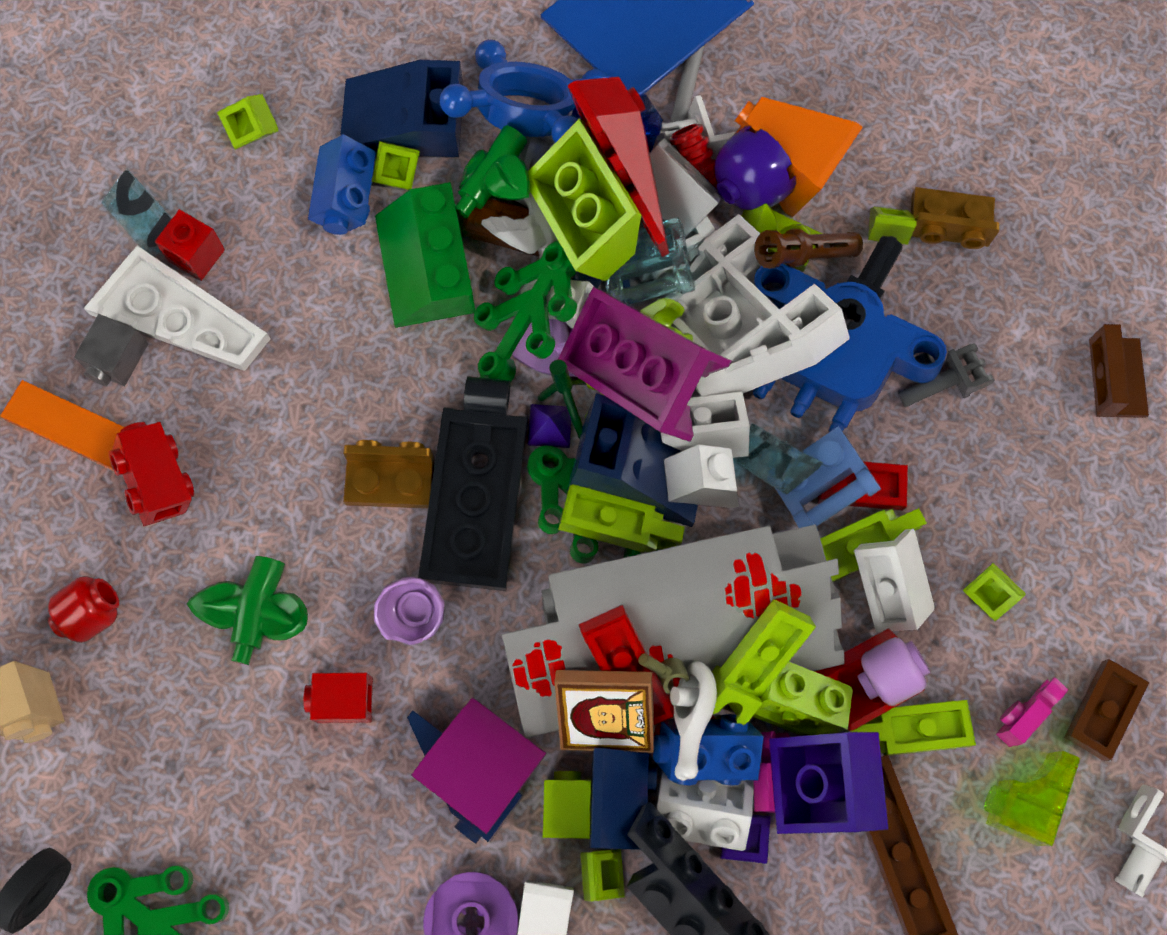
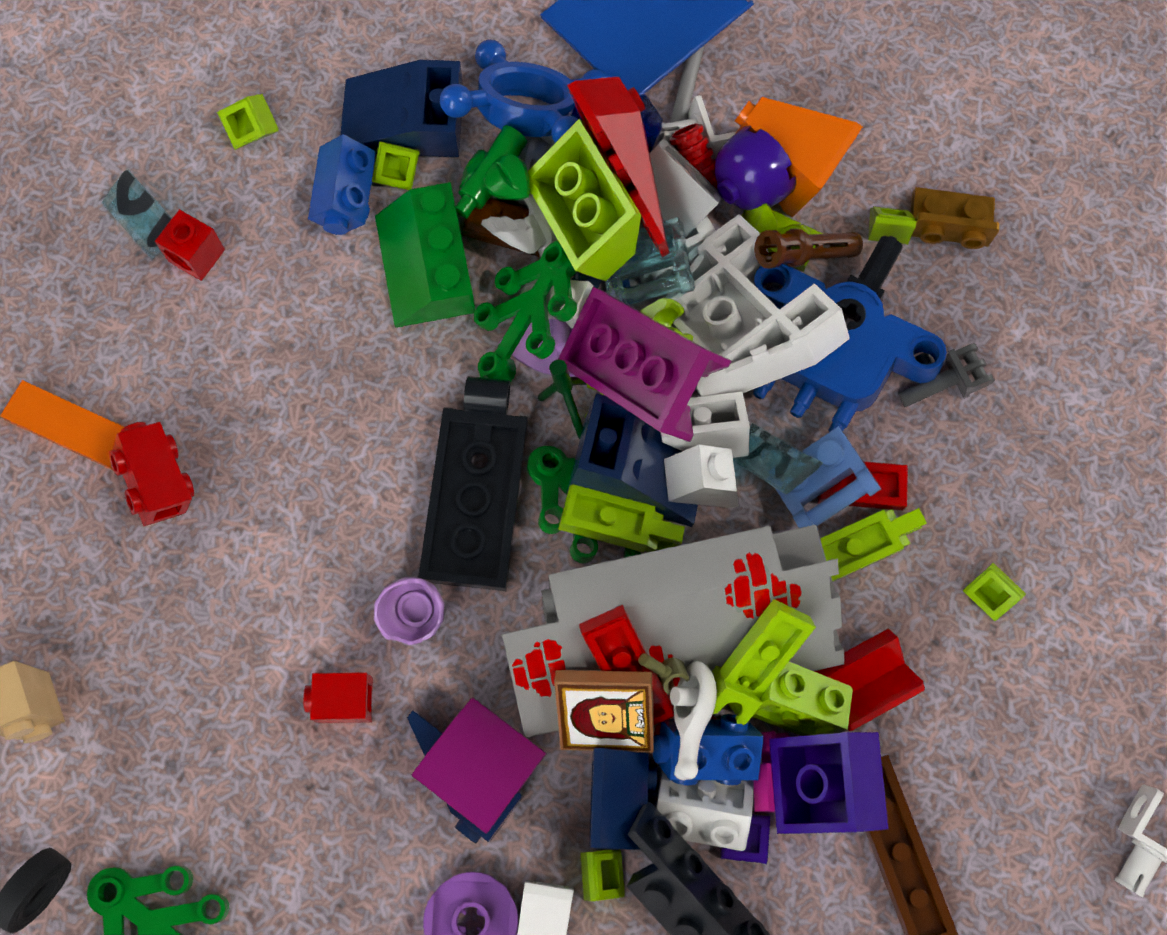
red head [48,576,119,643] -> none
flat silver brick [74,314,148,387] -> none
white wing [84,246,270,371] -> none
green plant [187,556,308,665] -> none
pearl gold bracket [343,440,434,508] -> none
dark purple slope [527,404,572,448] -> none
lime brick [543,771,591,839] -> none
lime hinge [844,700,976,756] -> none
white panel [854,529,934,632] -> none
lavender head [857,637,931,706] -> none
clear neon green arch [984,751,1080,846] -> none
dark pink plate [996,677,1069,747] -> none
reddish brown plate [1064,659,1150,761] -> none
reddish brown panel [1089,324,1149,418] -> none

